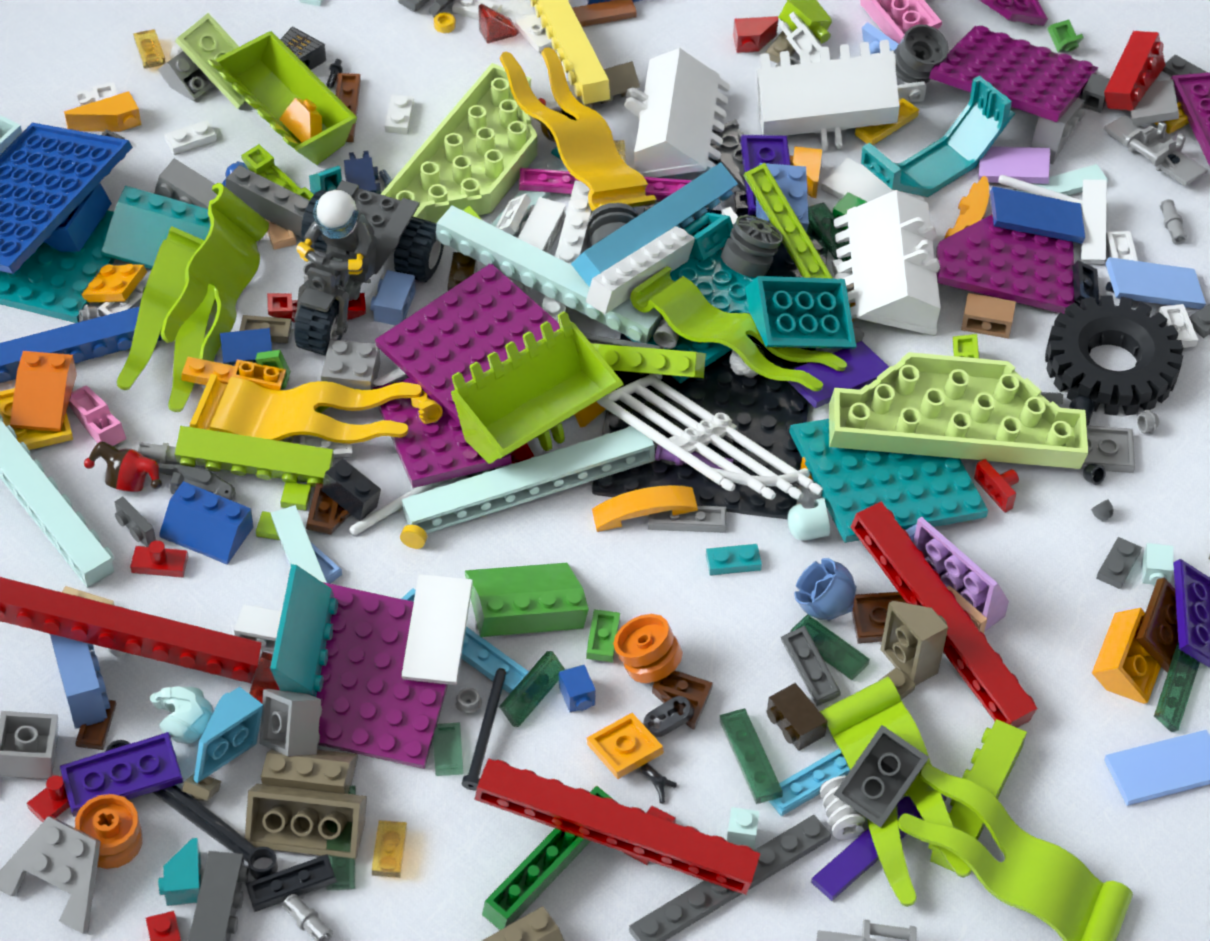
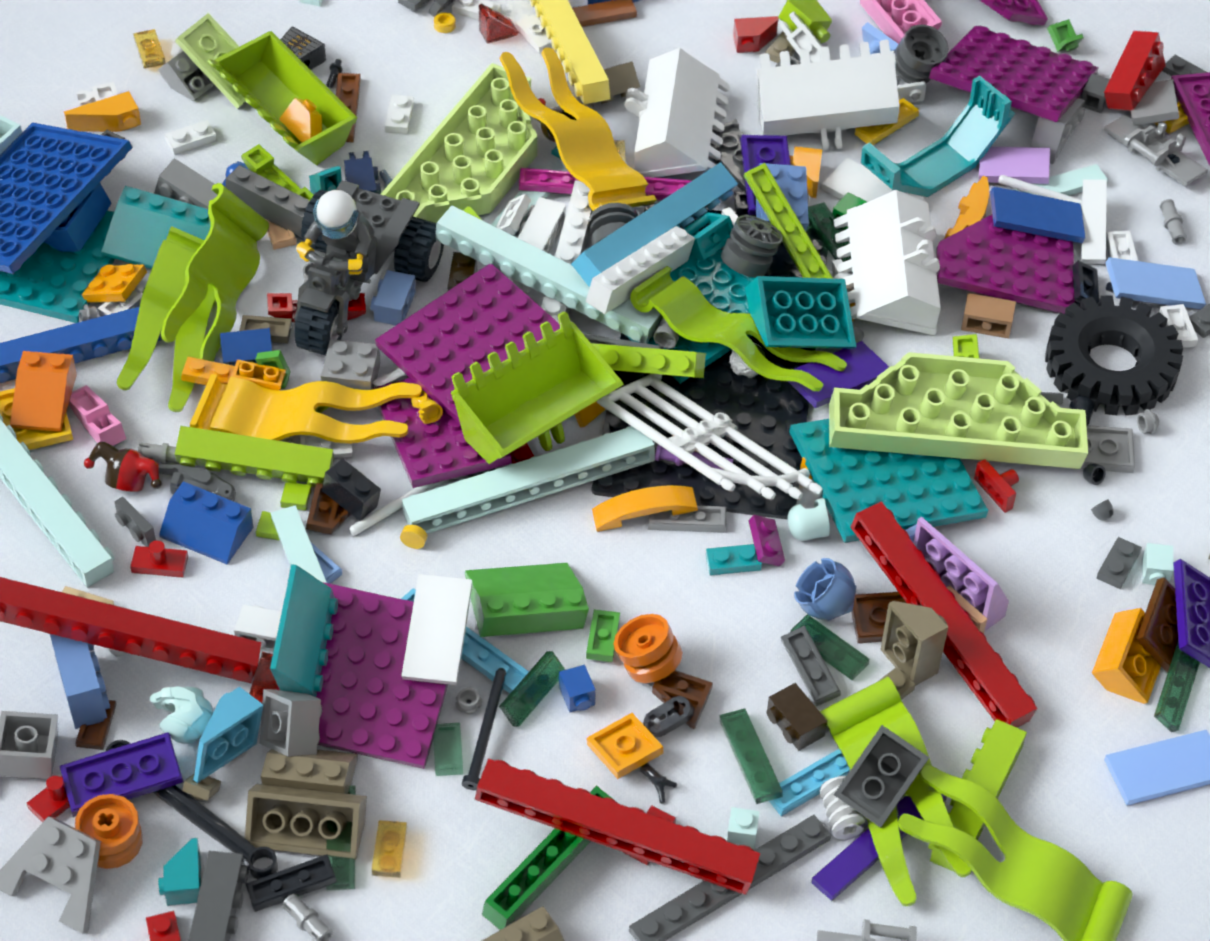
none -> magenta plate [748,515,785,567]

